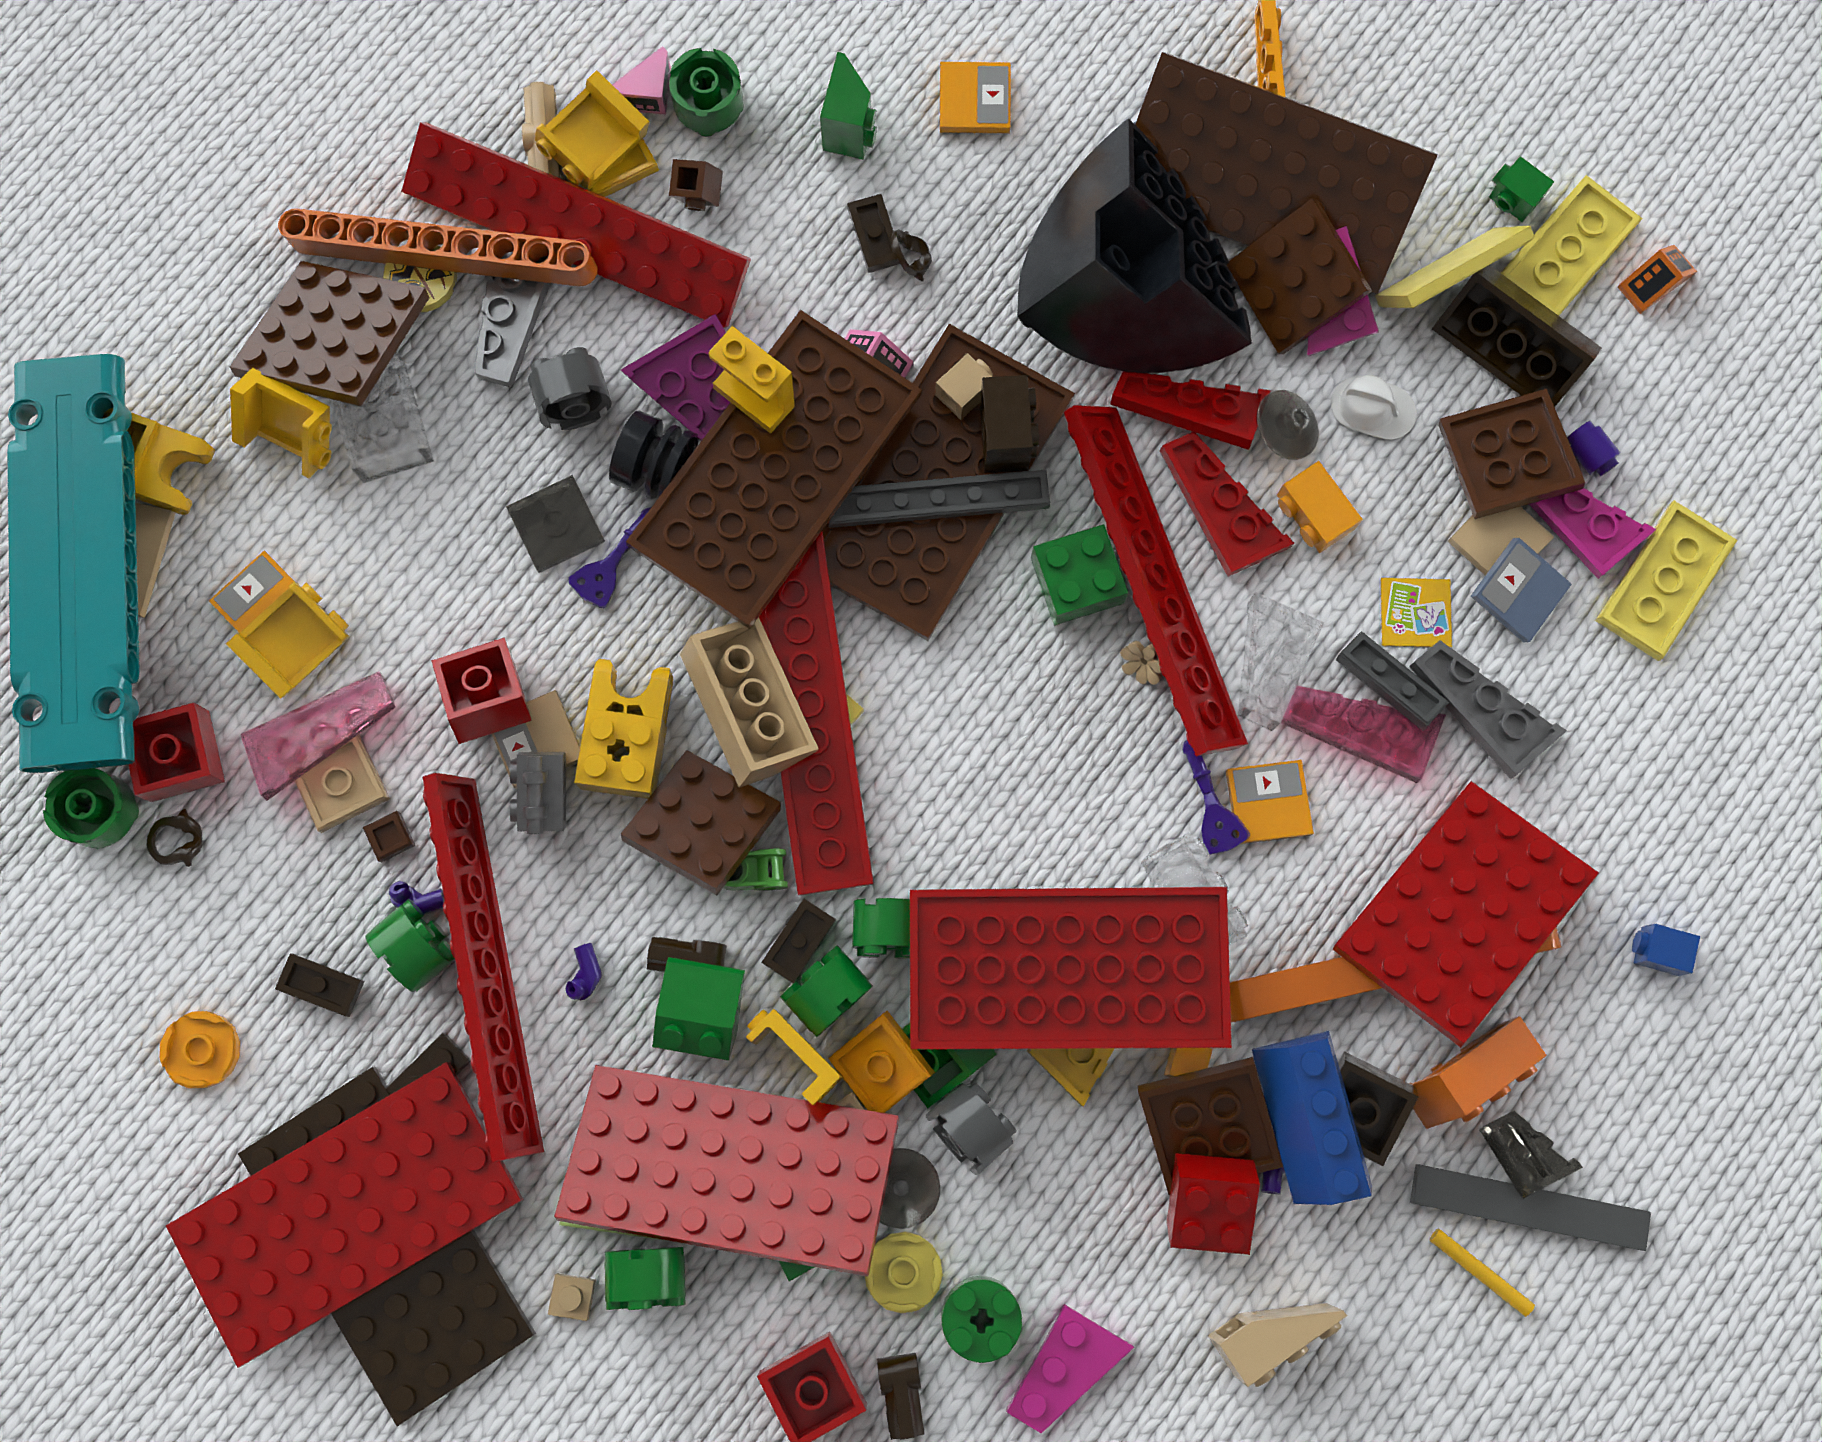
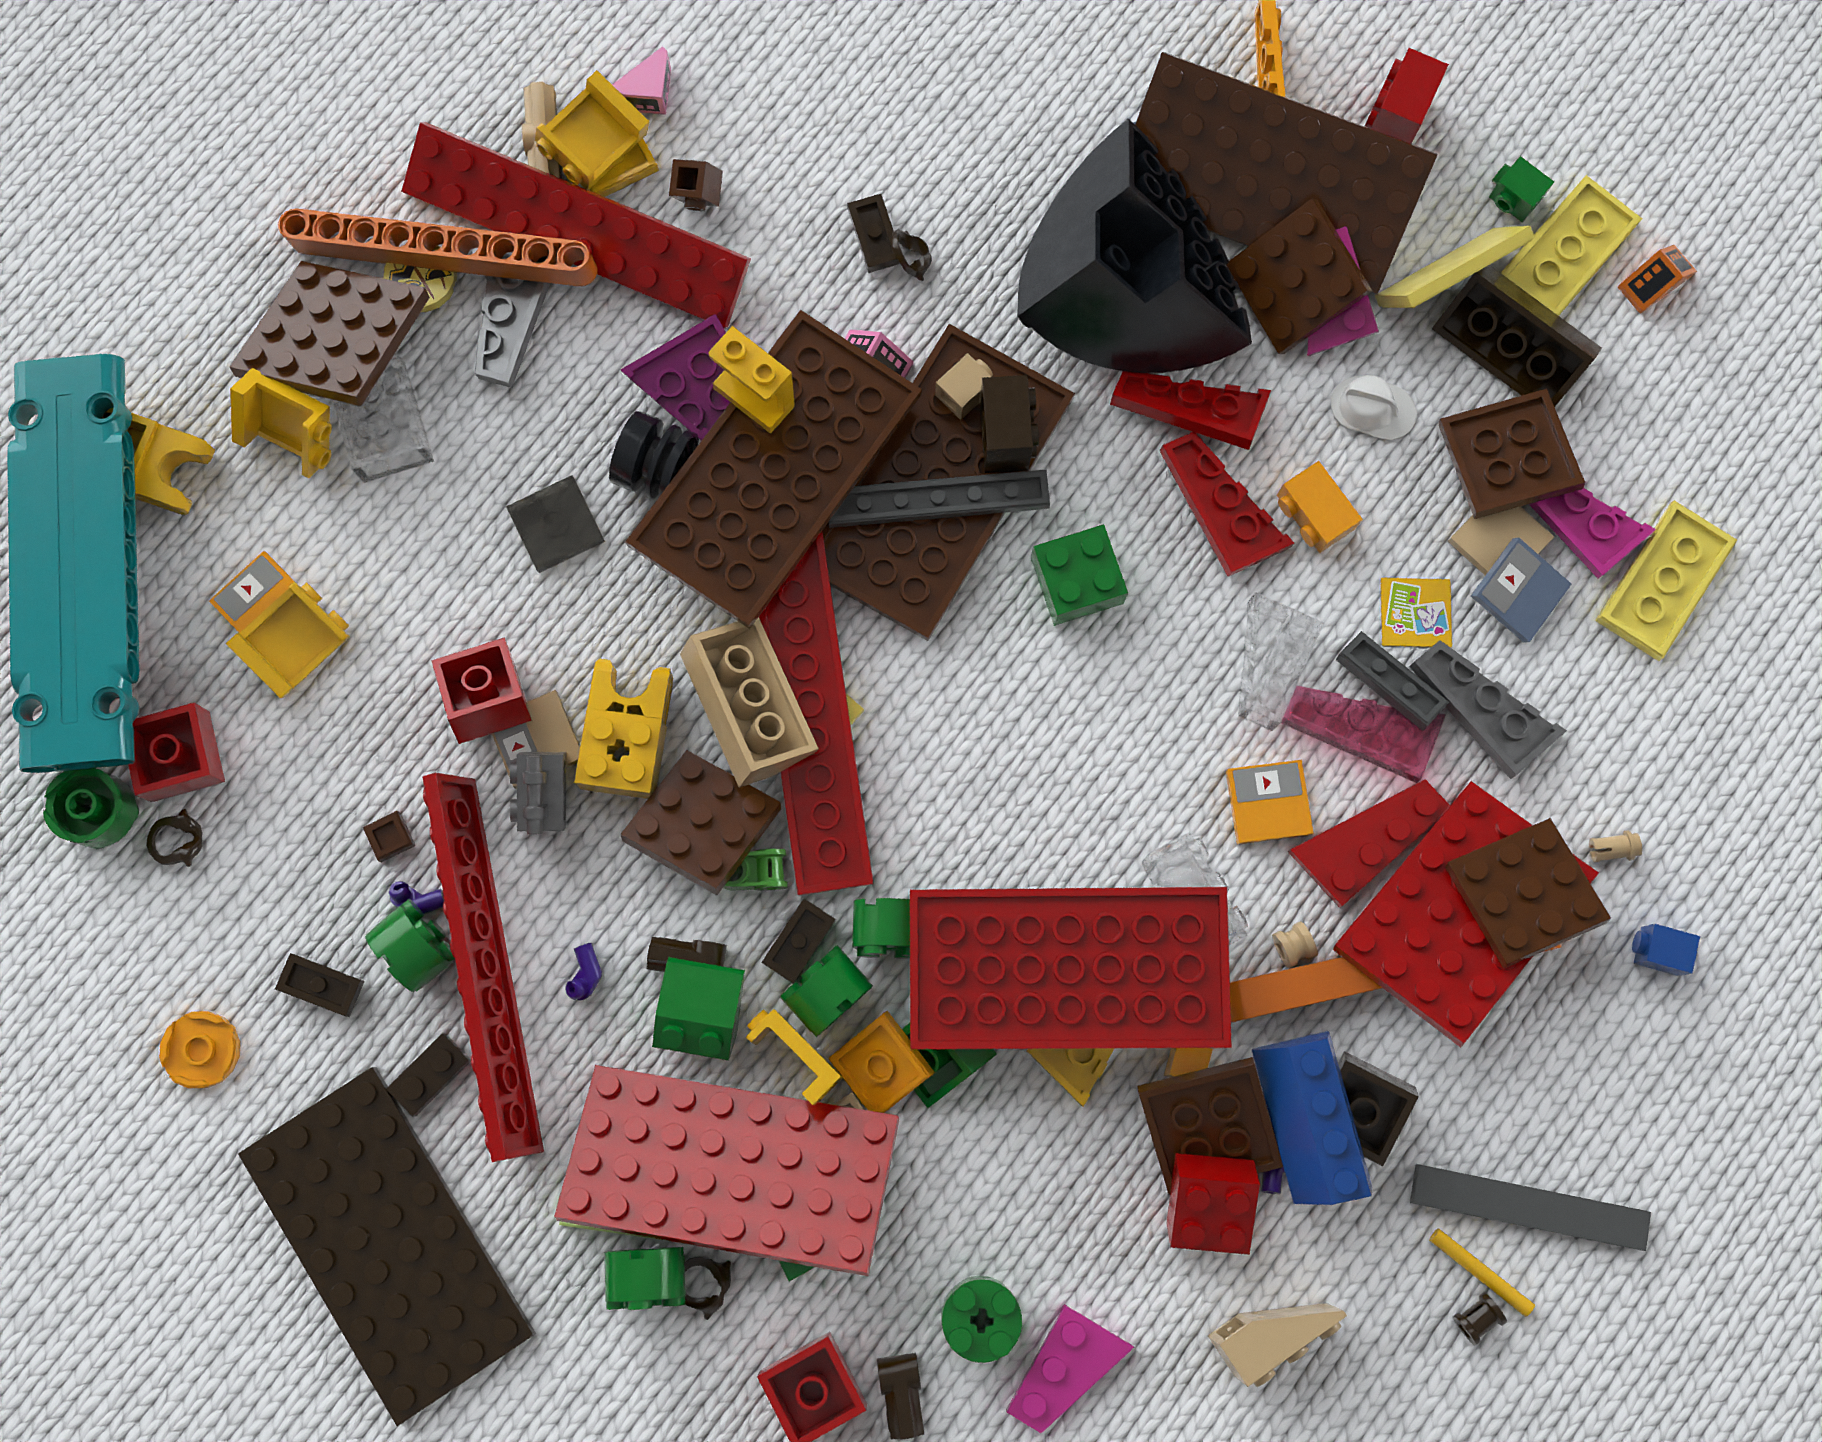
tan tile [135,503,175,618] -> none
red plate [165,1062,524,1368] -> none
clear pink wing [240,671,396,801] -> none
tan tile [287,731,390,833] -> none
dark grey brick [528,347,612,430] -> none
tan plate [548,1273,596,1321] -> none
dark purple piece [568,507,651,608] -> none
green brick [669,48,744,137] -> none
green slope [820,52,877,160] -> none
light yellow tile [865,1231,943,1313] -> none
clear smoke dish [879,1148,940,1229] -> none
dark grey brick [926,1083,1016,1175] -> none
light orange tile [940,62,1011,133] -> none
red plate [1064,405,1248,757] -> none
tan plant [1120,641,1162,685] -> none
dark purple piece [1182,740,1250,854] -> none
clear smoke dish [1257,390,1319,460] -> none
orange wedge [1409,1016,1547,1129] -> none
clear smoke wing [1479,1111,1583,1199] -> none
dark purple brick [1567,421,1621,477] -> none
none -> dark brown piece [685,1256,731,1320]
none -> tan wheel [1272,921,1318,969]
none -> red wing [1287,779,1450,908]
none -> red brick [1365,48,1449,144]
none -> reddish brown plate [1445,818,1611,969]
none -> dark brown bush [1452,1292,1507,1346]
none -> tan pin [1589,830,1642,863]

